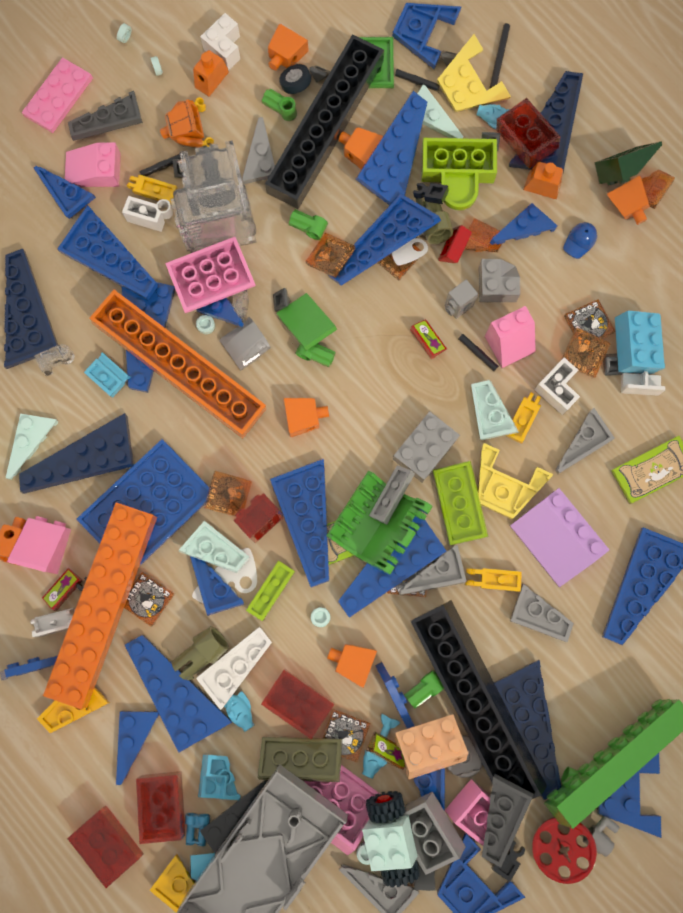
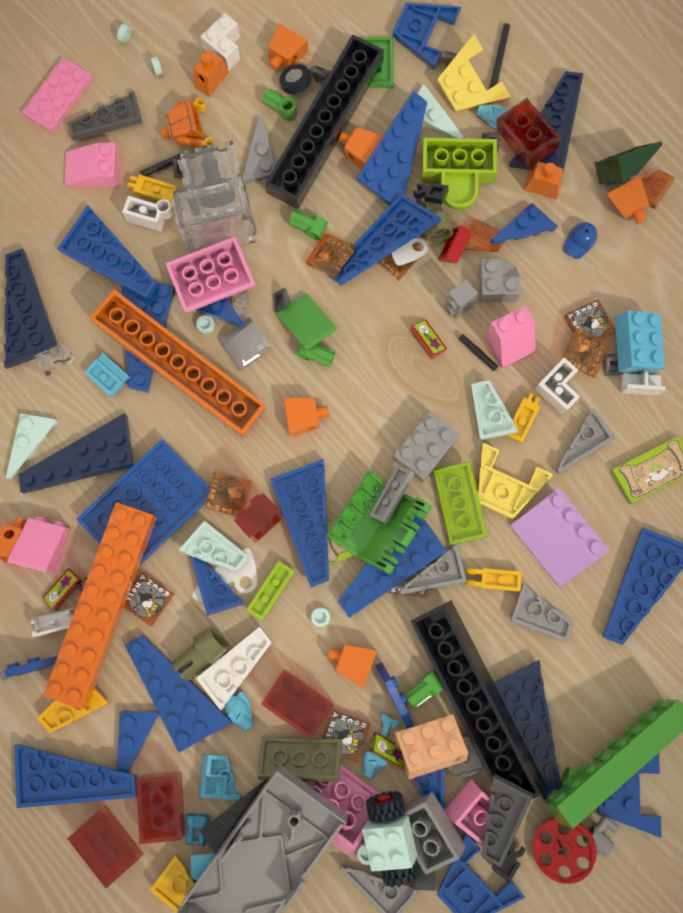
blue wing [34,166,96,219] -> none
black piece [395,69,440,92] -> none
none -> blue wing [14,744,139,808]

